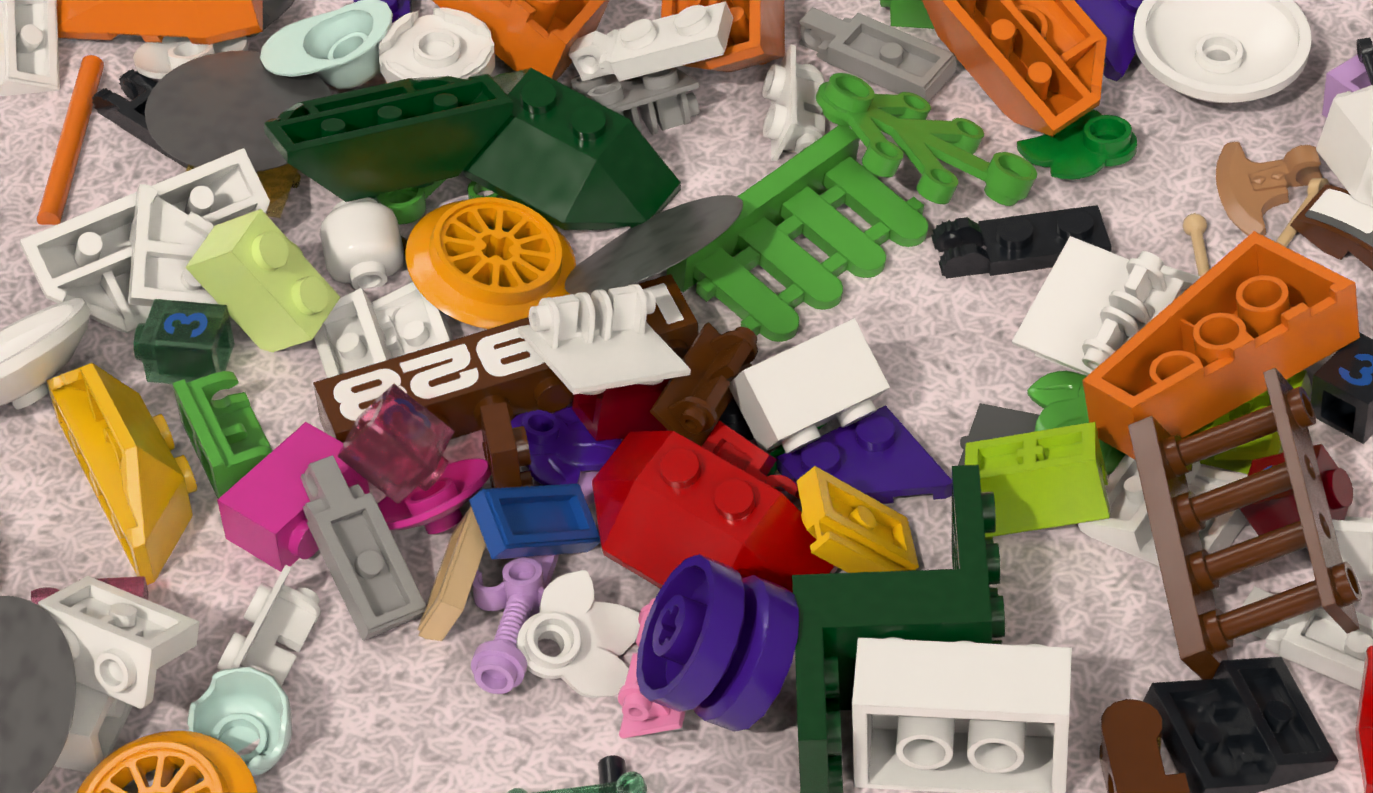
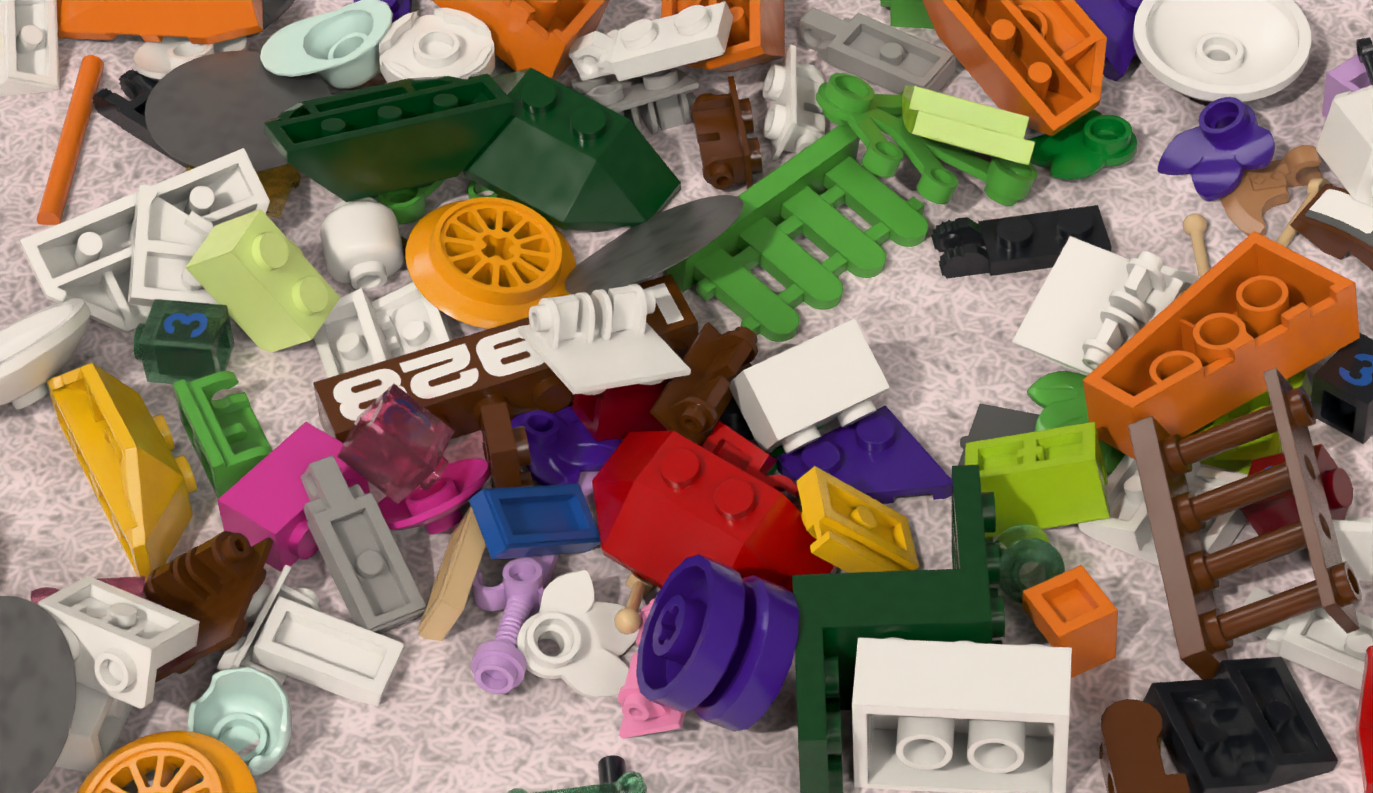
none -> reddish brown hinge [144,531,274,683]
none -> white tile [251,596,405,706]
none -> tan hinge [614,572,654,635]
none -> reddish brown hinge [690,76,763,190]
none -> lime slope [902,85,1035,165]
none -> clear green brick [994,525,1065,604]
none -> orange panel [1022,565,1118,678]
none -> dark purple plate [1157,97,1275,201]

